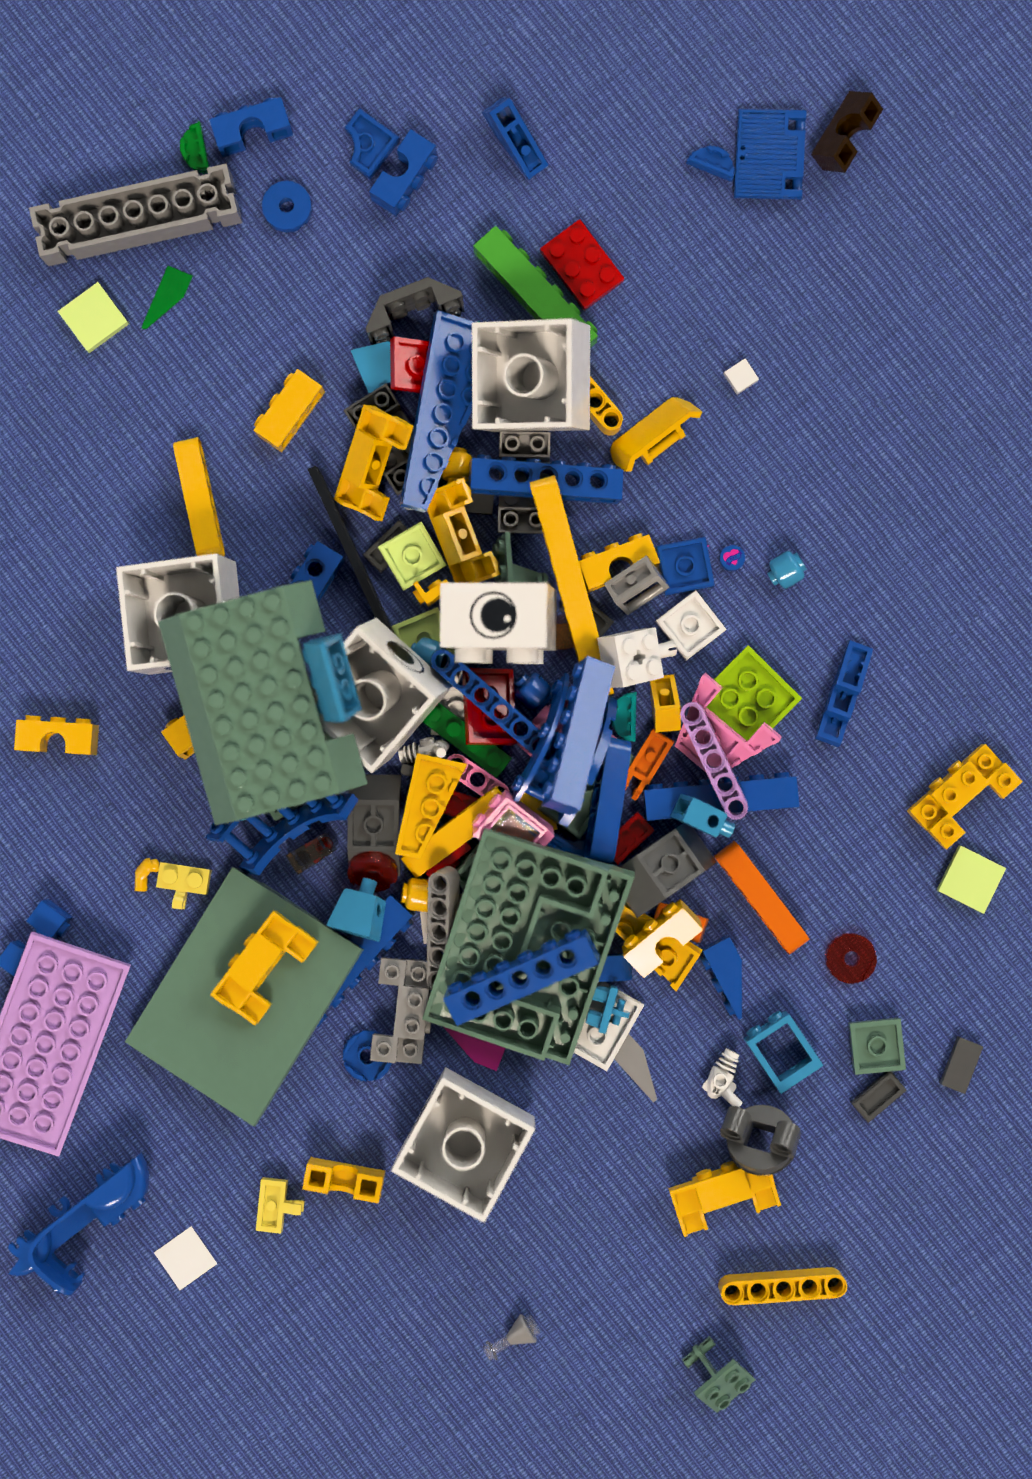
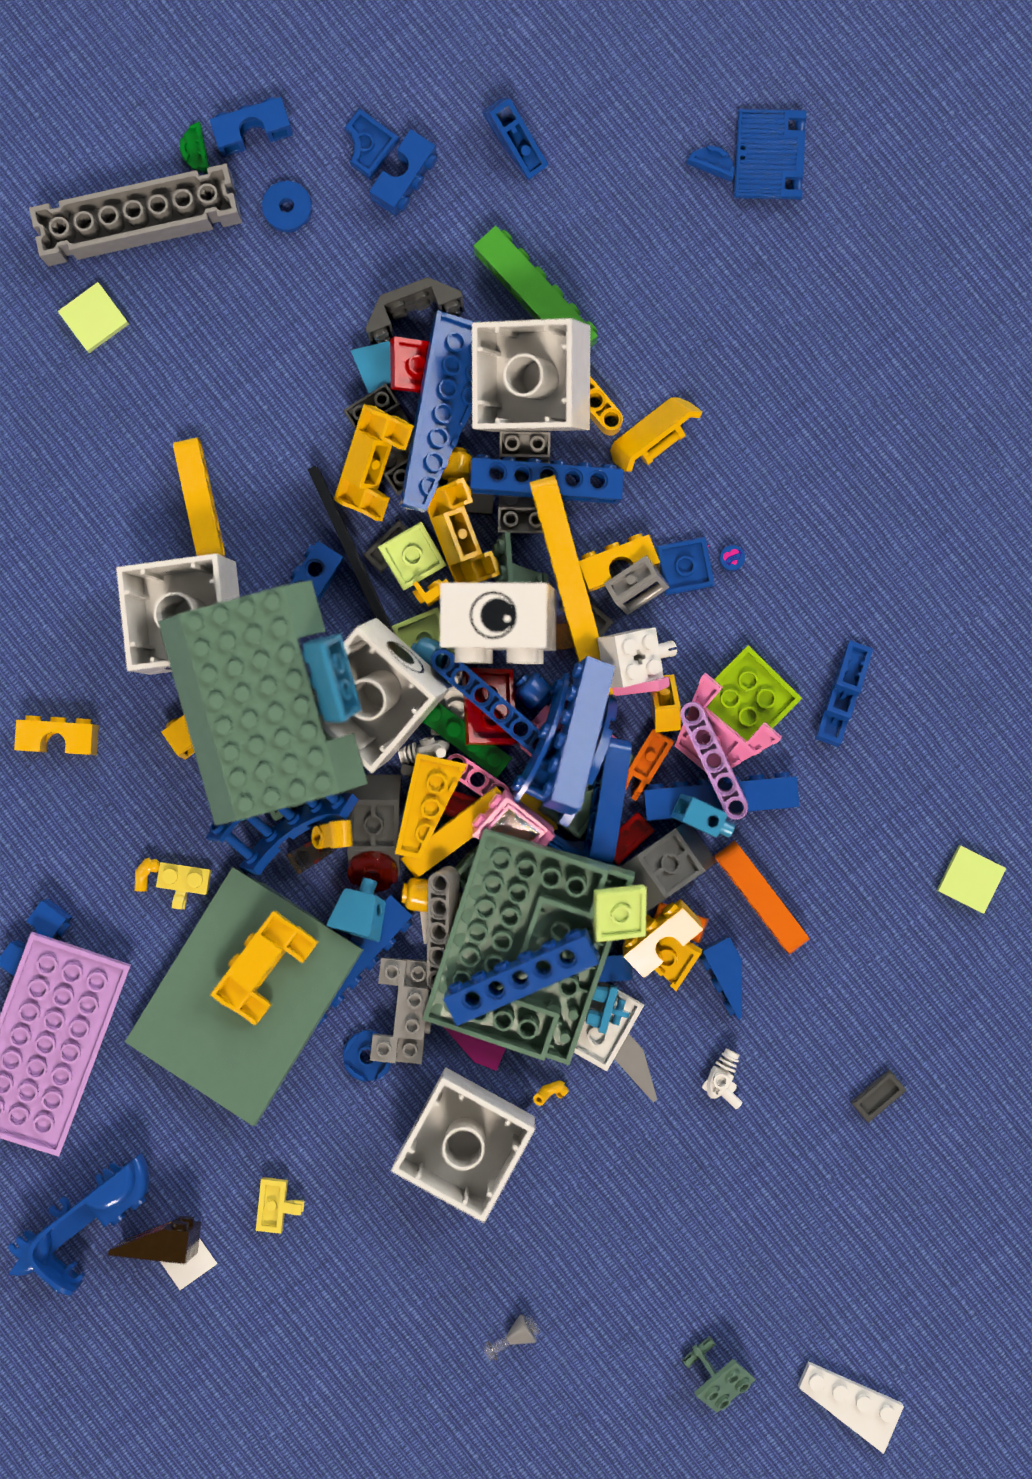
green sticker [141,266,193,330] -> none
yellow brick [254,369,325,453] -> none
yellow arch [302,1157,386,1203] -> none
red plate [426,842,472,877] -> none
red plate [540,219,625,311] -> none
teal tile [611,692,637,742] -> none
white tile [655,590,727,661] -> none
yellow bracket [668,1161,781,1237] -> none
yellow beam [718,1267,847,1305] -> none
dark grey piece [720,1105,801,1176] -> none
white tile [724,359,759,395] -> none
dark azure window [743,1011,824,1094] -> none
dark azure head [767,551,807,589] -> none
dark brown arch [811,91,883,173] -> none
clear red tile [825,933,877,984] -> none
sand green plate [848,1018,906,1075] -> none
yellow bracket [907,744,1022,849] -> none
dark grey tile [939,1036,983,1094] -> none
none -> dark brown slope [108,1216,201,1264]
none -> yellow piece [311,820,353,849]
none -> yellow arm [533,1080,569,1106]
none -> yellowish green tile [593,885,647,942]
none -> bright pink tile [612,677,670,696]
none -> white wing [798,1361,904,1454]

